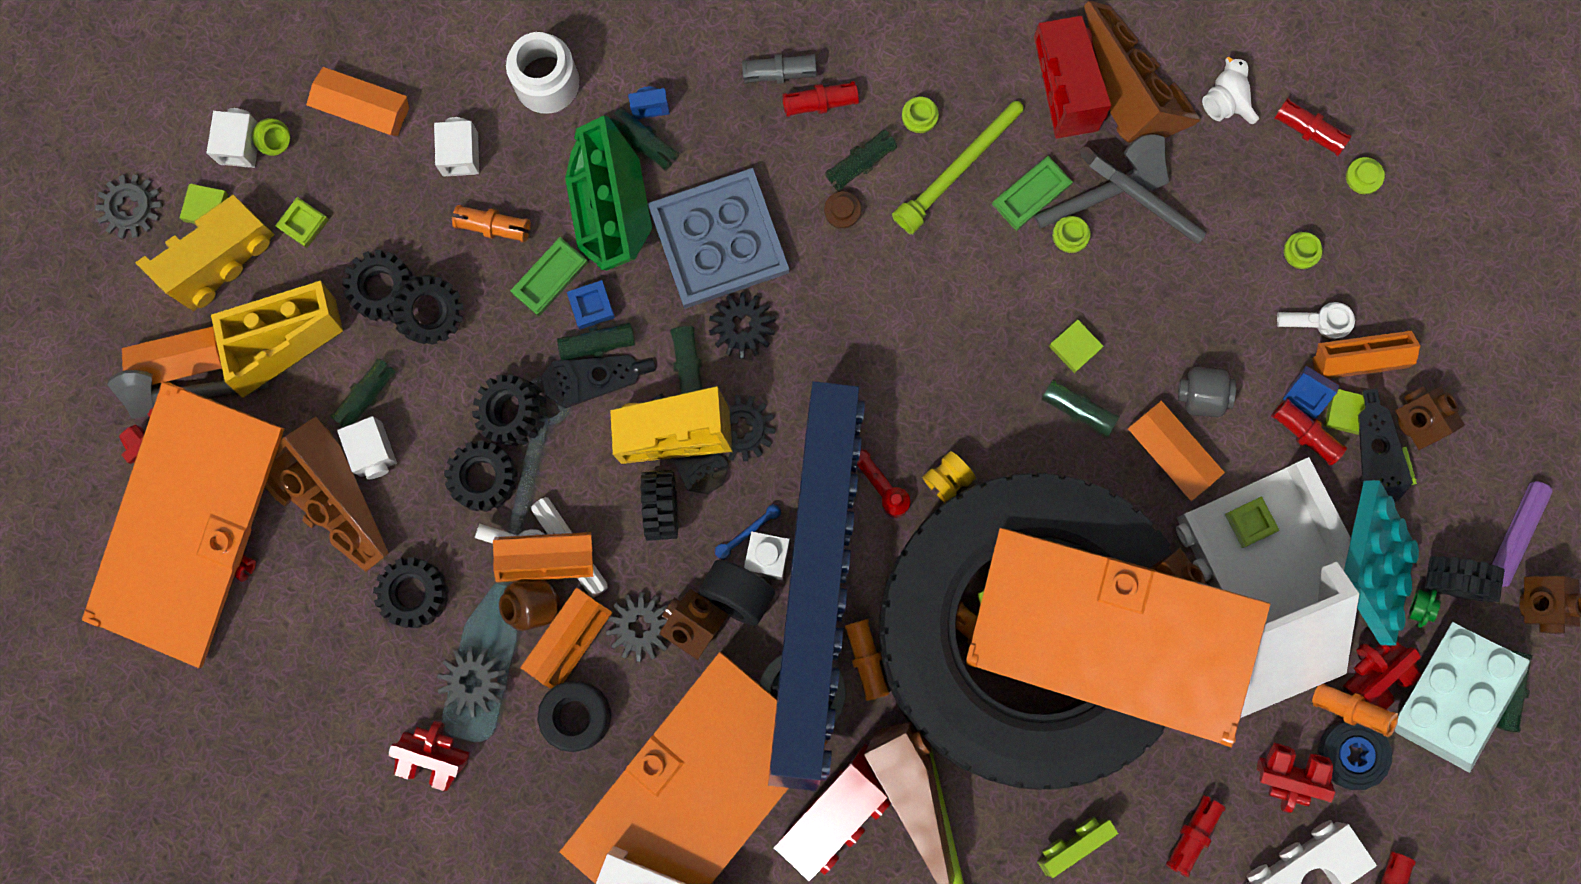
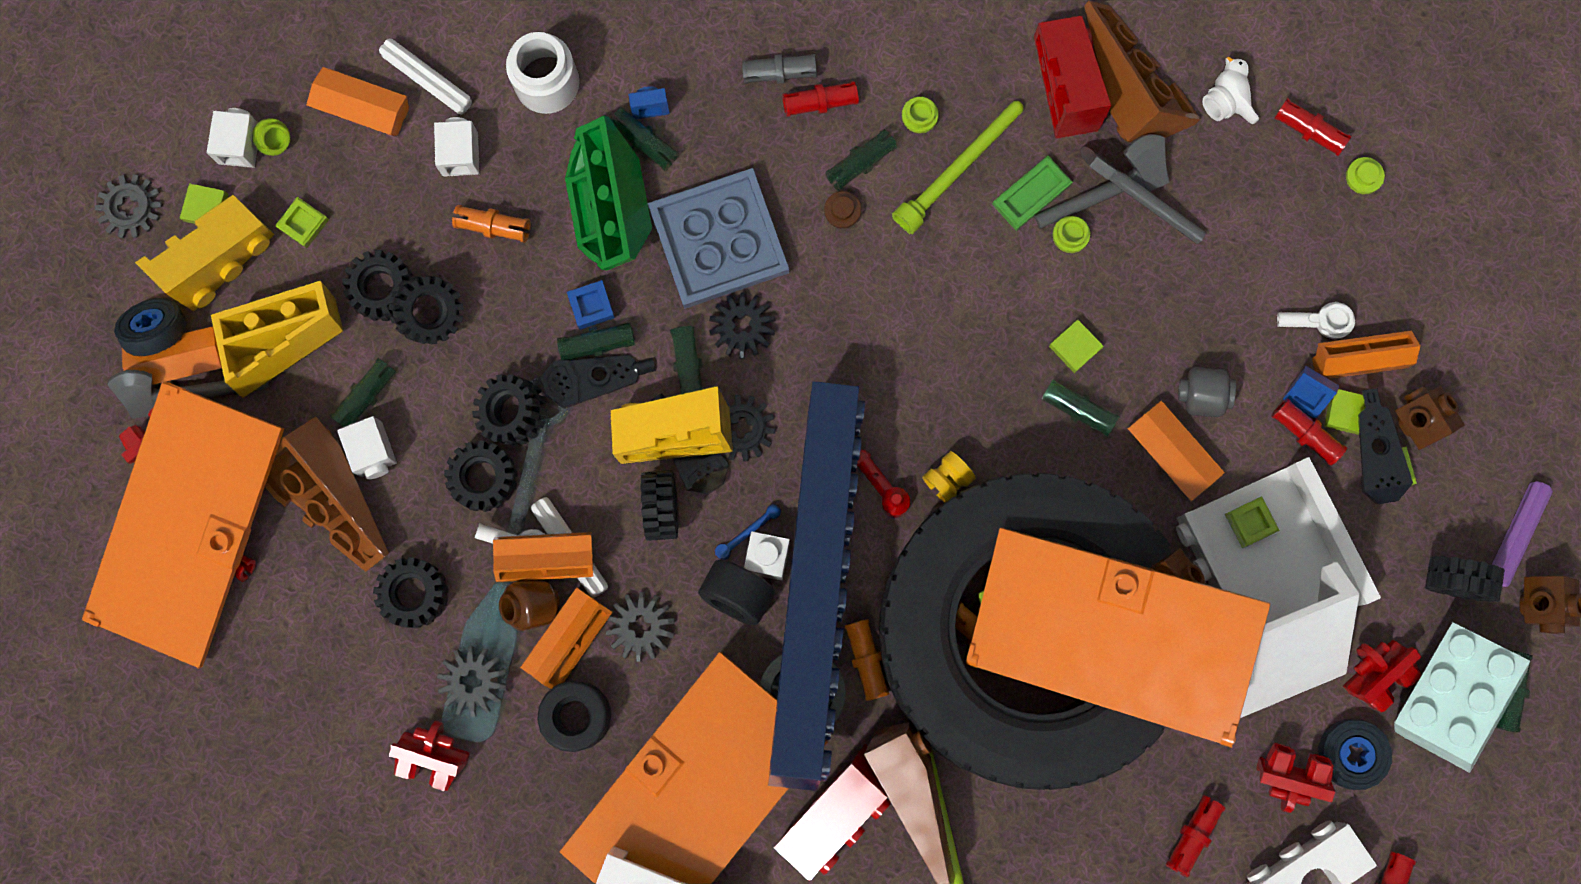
bright green tile [510,237,588,317] -> none
reddish brown brick [659,589,729,660] -> none
lime plate [1037,817,1119,878] -> none
lime plate [1284,232,1322,269] -> none
orange pin [1312,683,1399,737] -> none
teal plate [1344,480,1419,646] -> none
green plate [1408,589,1441,628] -> none
none -> black bush [114,298,187,356]
none -> white axle [379,39,472,115]

